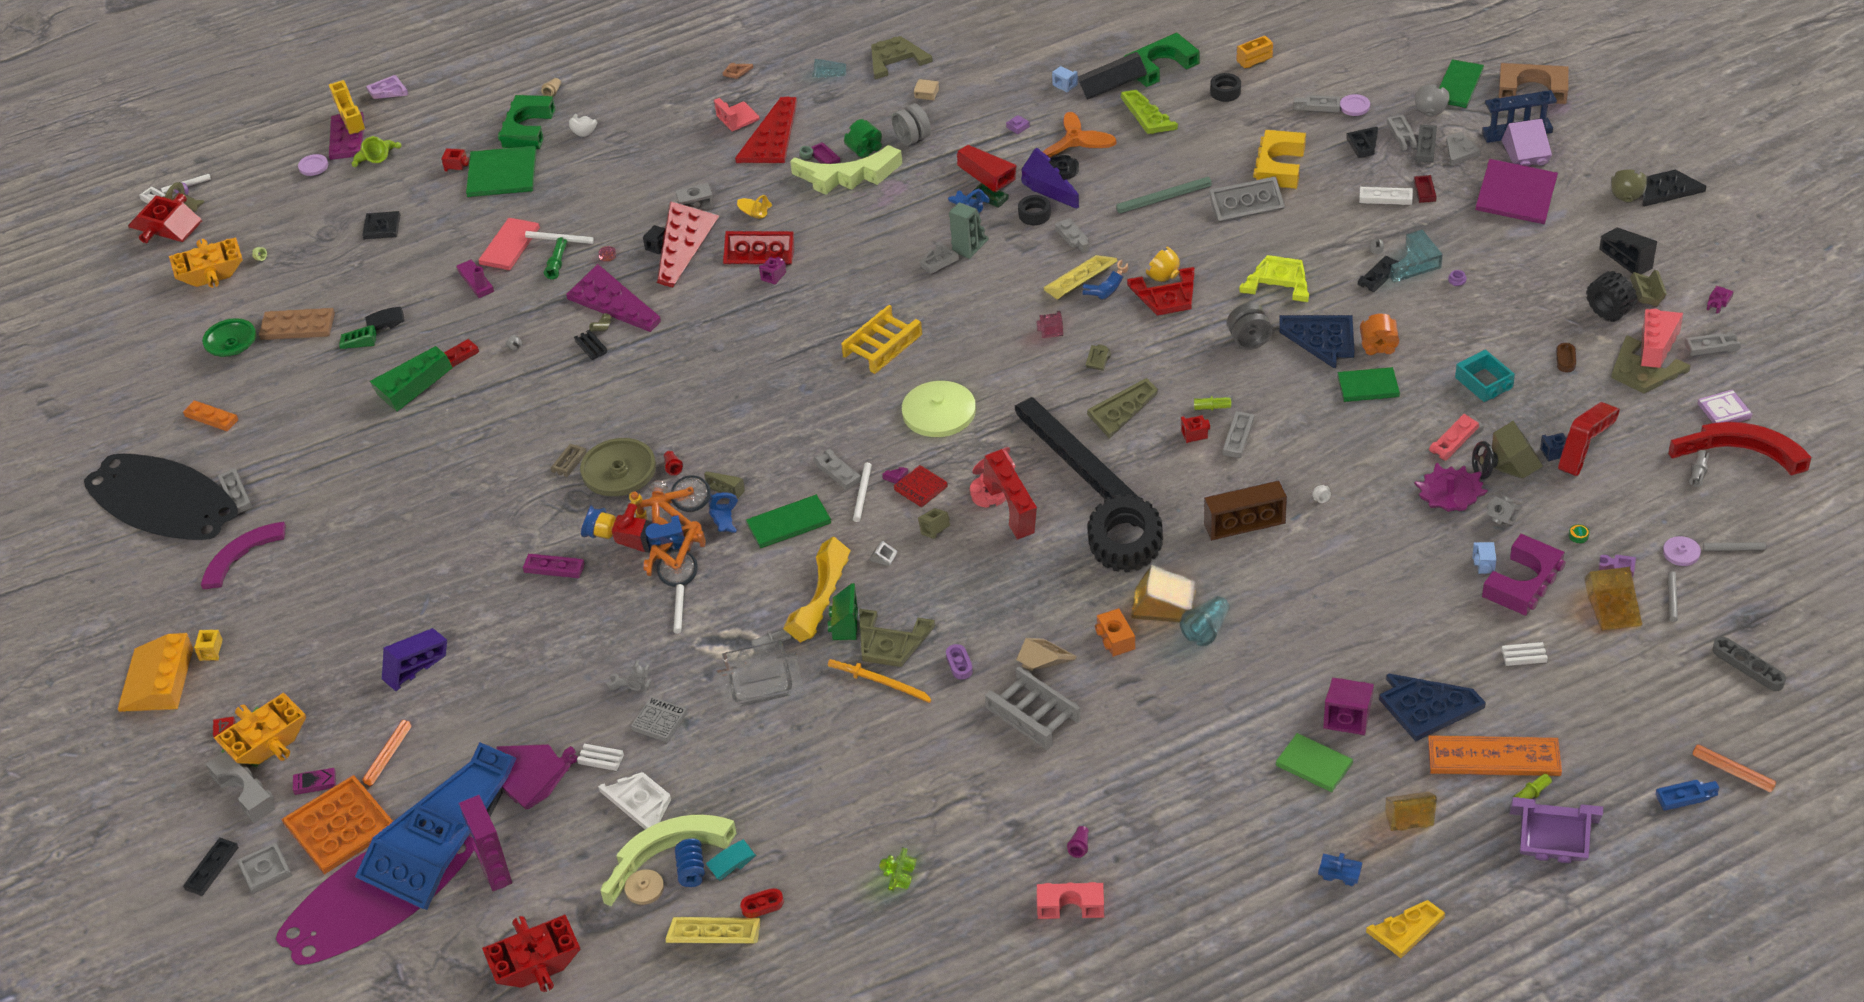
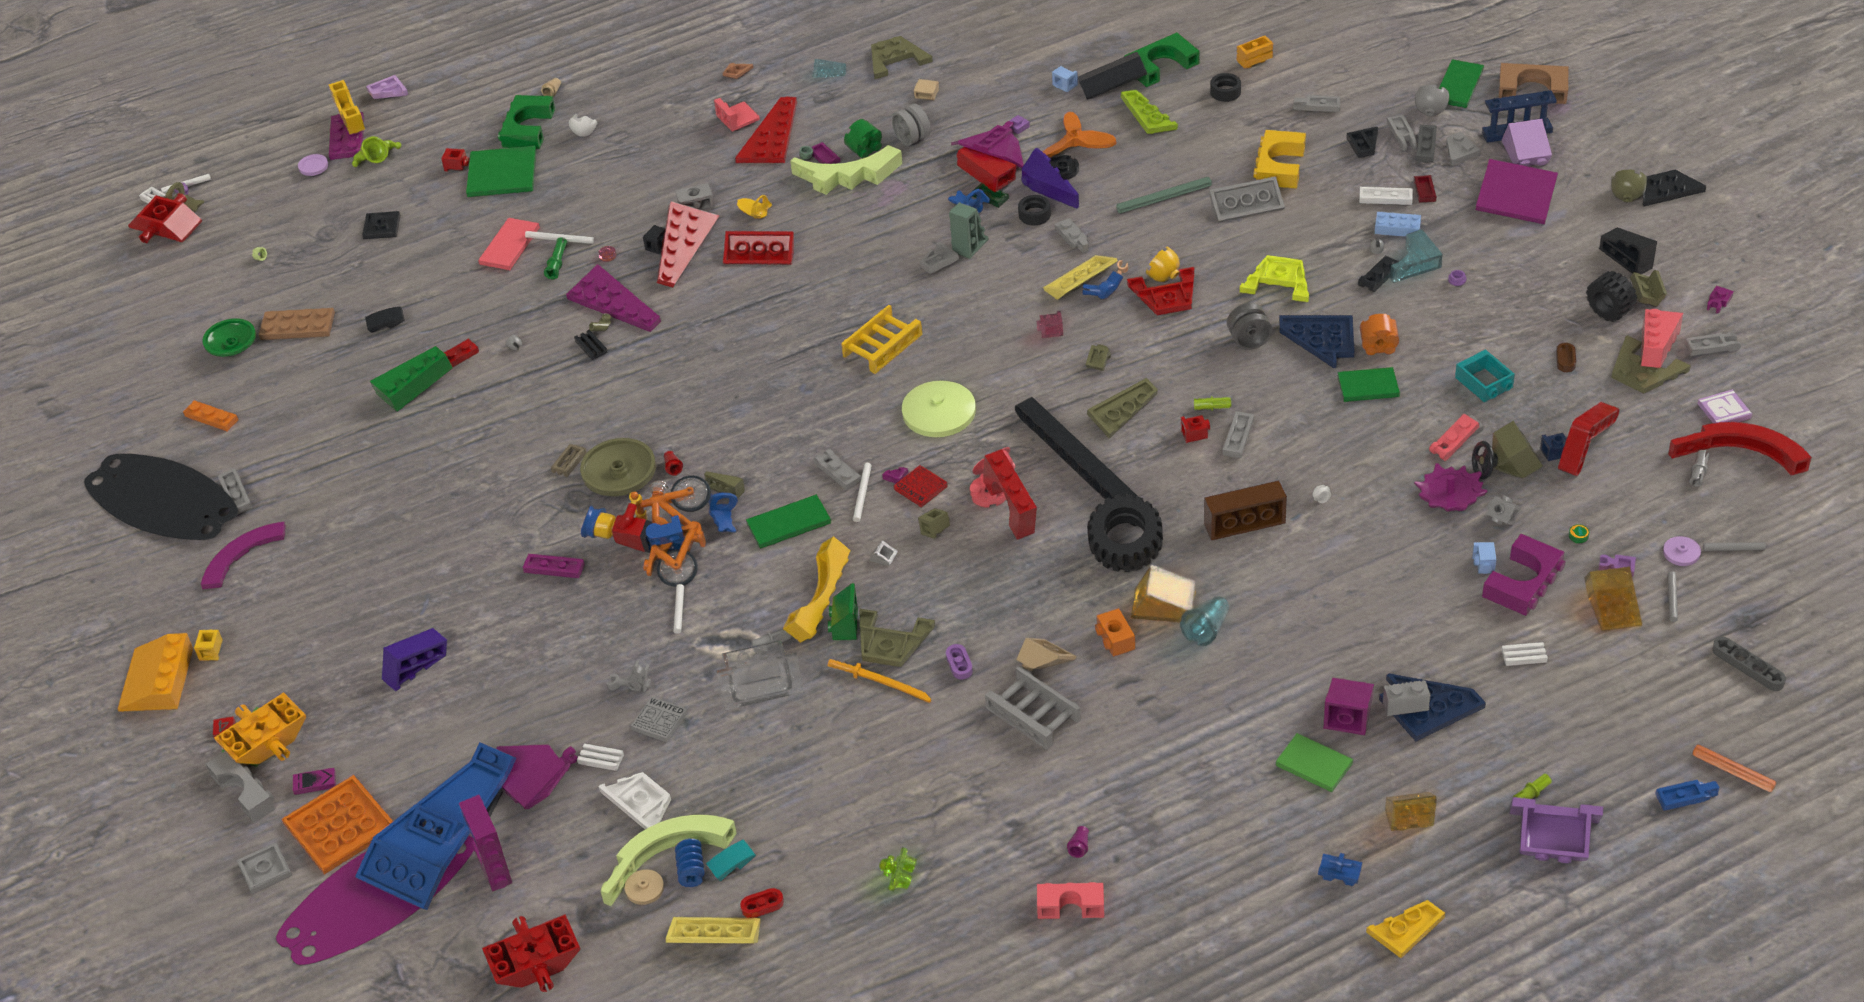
light orange slope [169,237,243,288] -> none
black tile [183,837,239,896] -> none
green slope [339,325,377,349] -> none
orange axle [362,719,411,786] -> none
magenta piece [456,259,494,298] -> none
magenta brick [759,257,786,285] -> none
lavender piece [1340,94,1370,116] -> none
orange tile [1428,736,1562,776] -> none
none -> magenta panel [951,121,1024,168]
none -> light blue piece [1375,212,1421,238]
none -> light grey brick [1383,680,1430,716]

